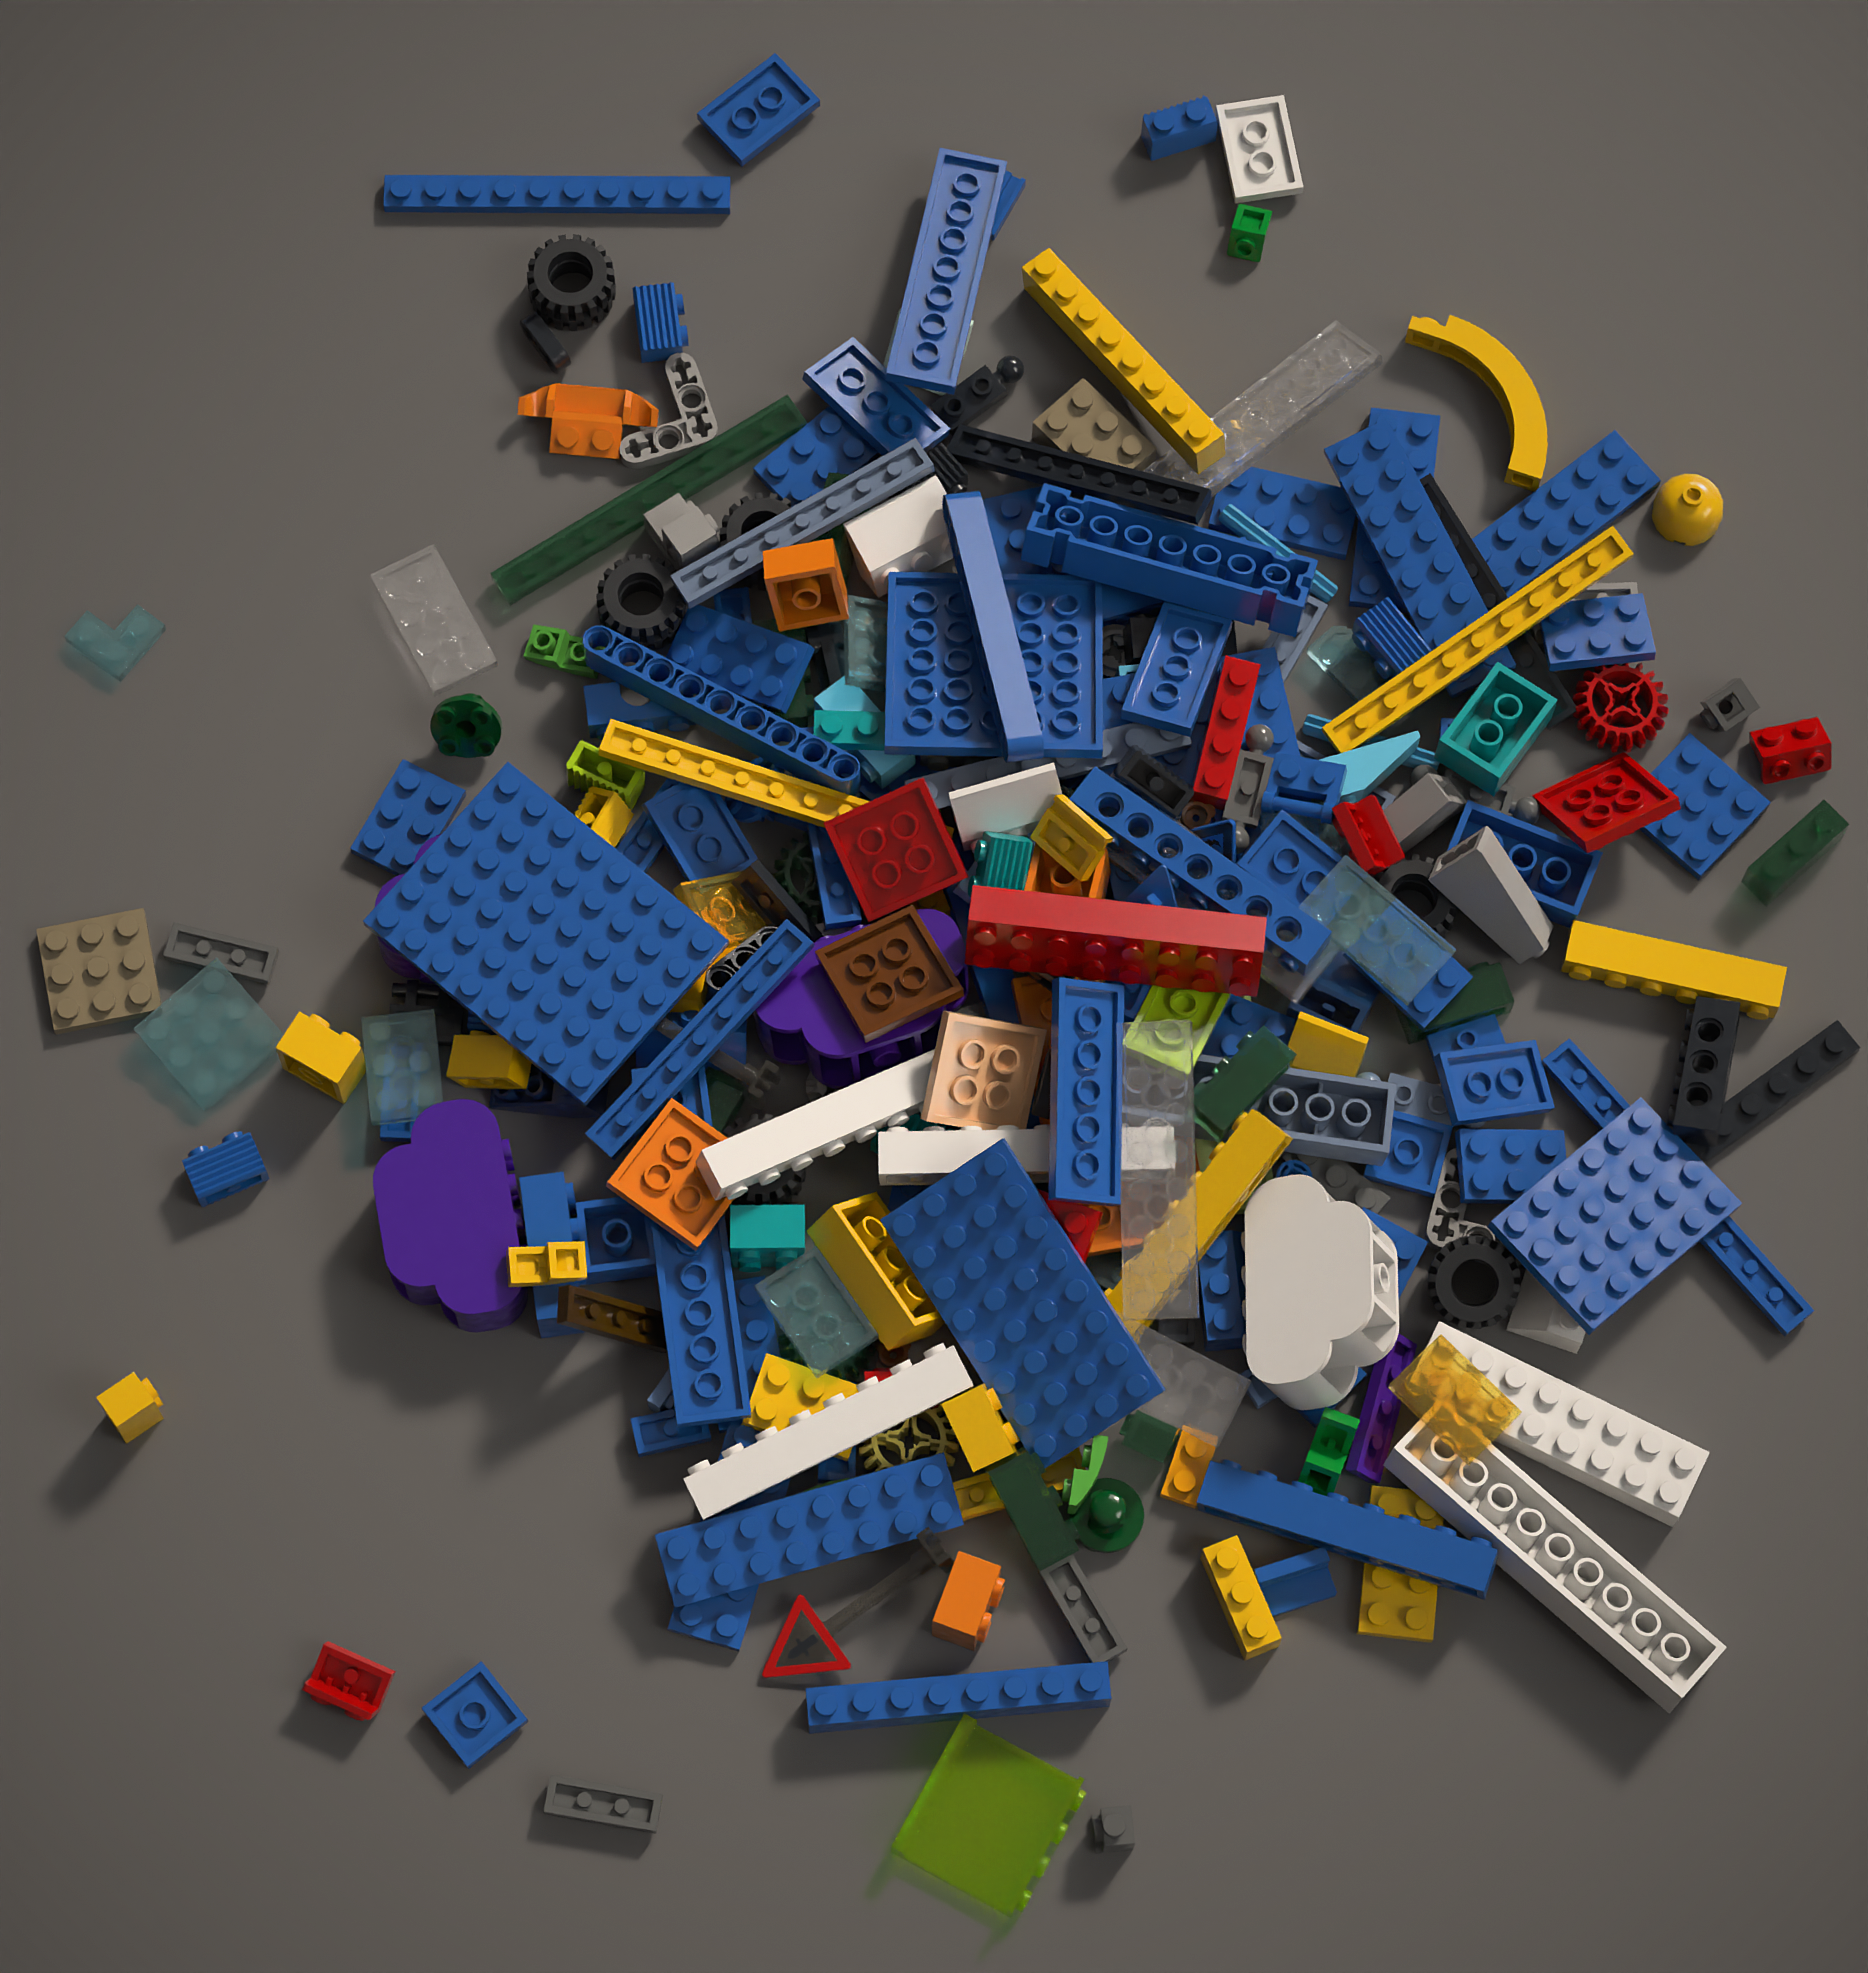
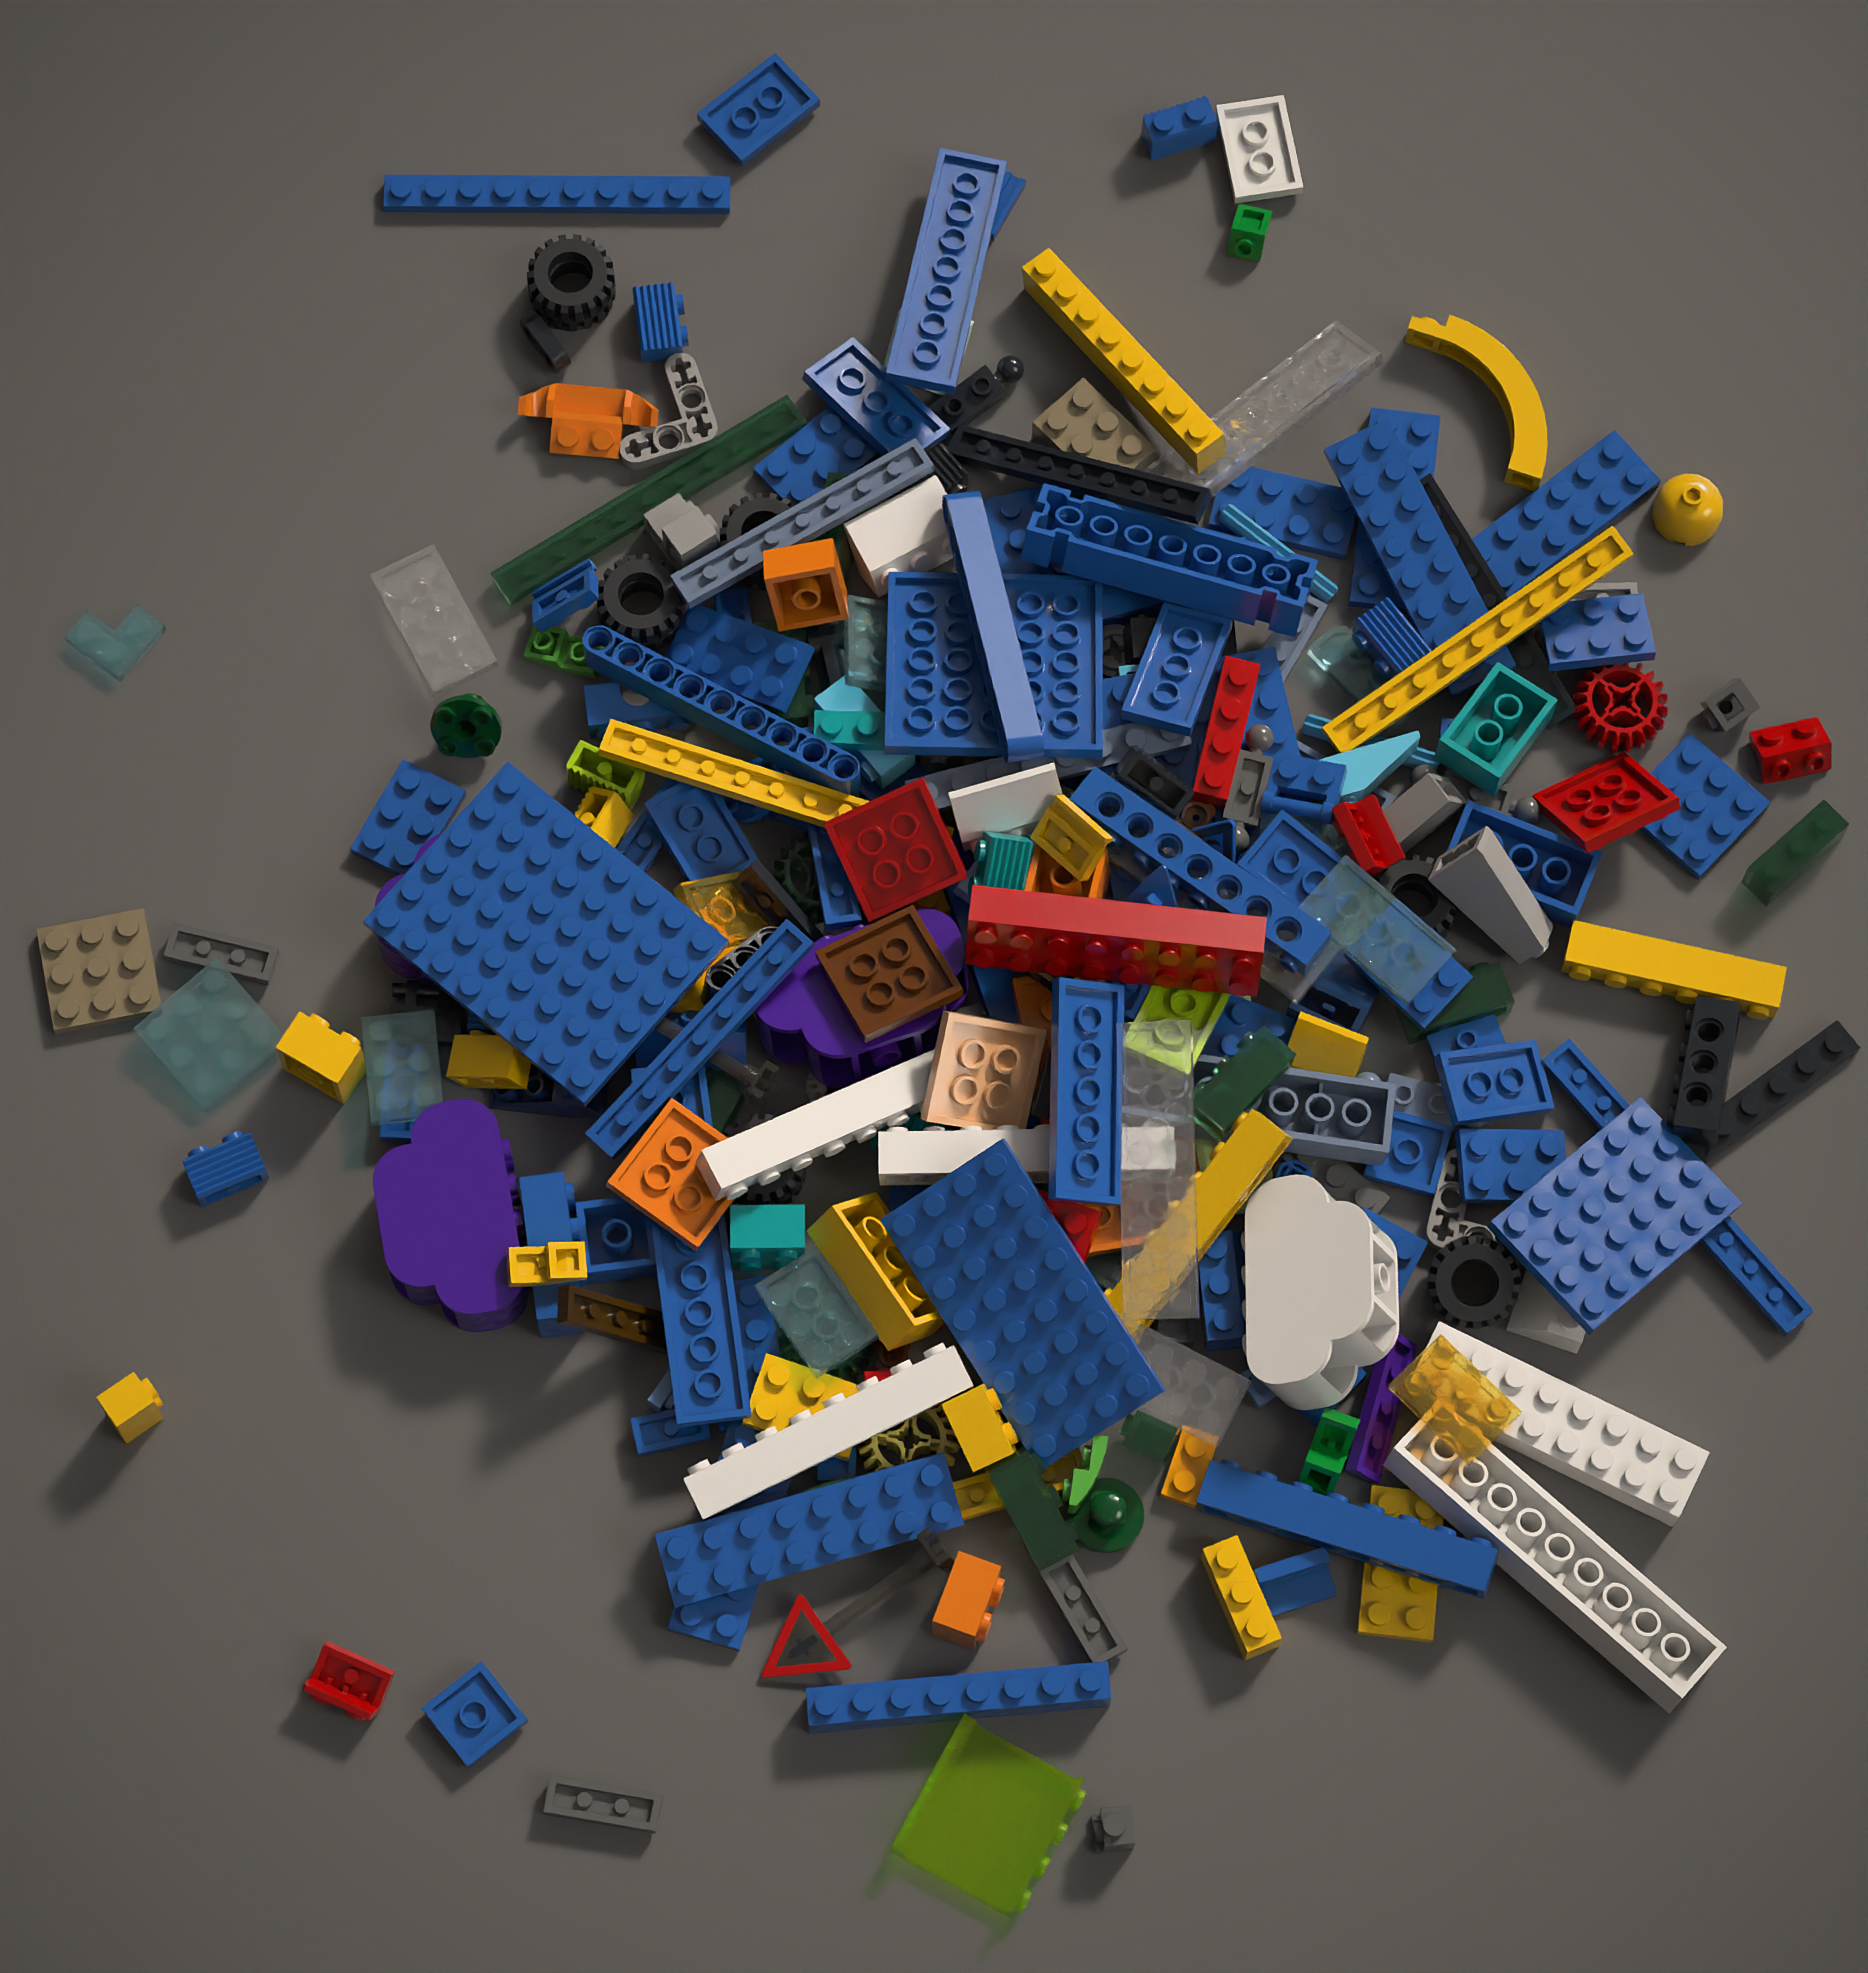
none -> blue plate [531,558,599,632]

